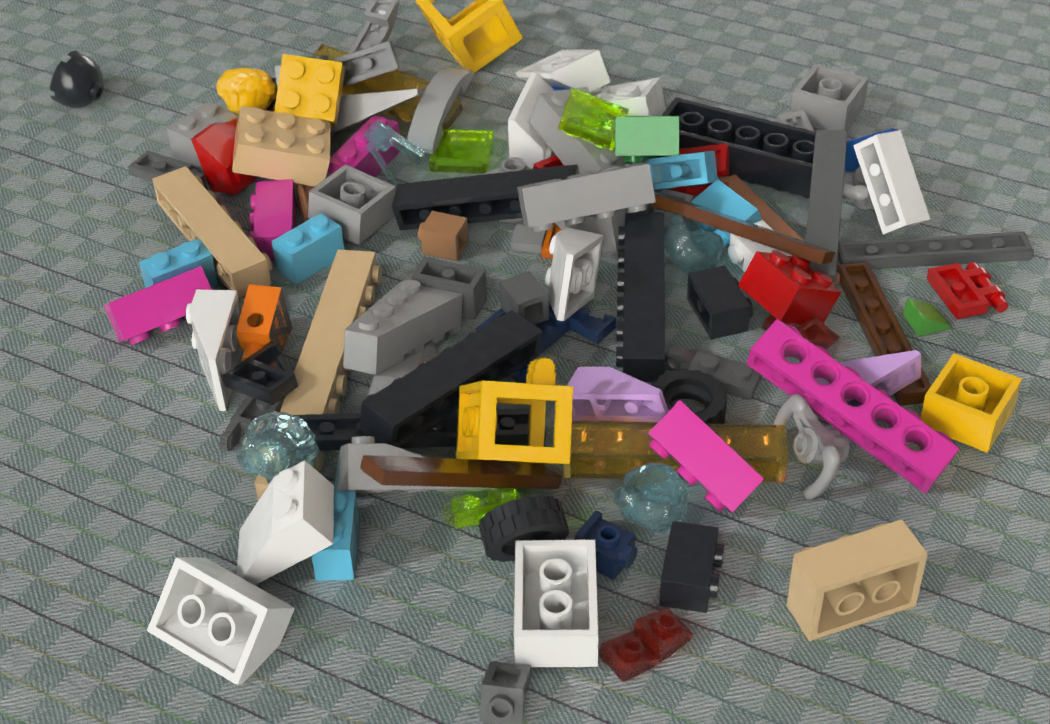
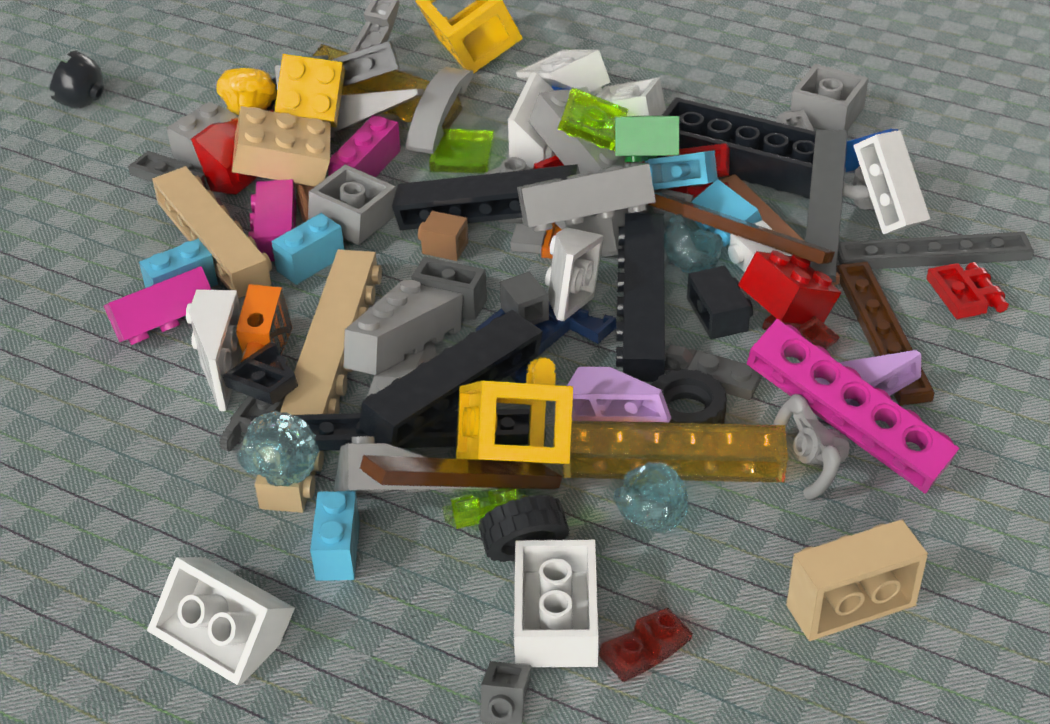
white slope [236,460,334,585] -> none
clear light blue plant [363,120,425,190] -> none
dark blue brick [575,511,638,580] -> none
dark pink brick [647,400,764,513] -> none
black brick [659,521,725,613] -> none
bright green slope [903,298,950,337] -> none
yellow brick [921,353,1022,453] -> none

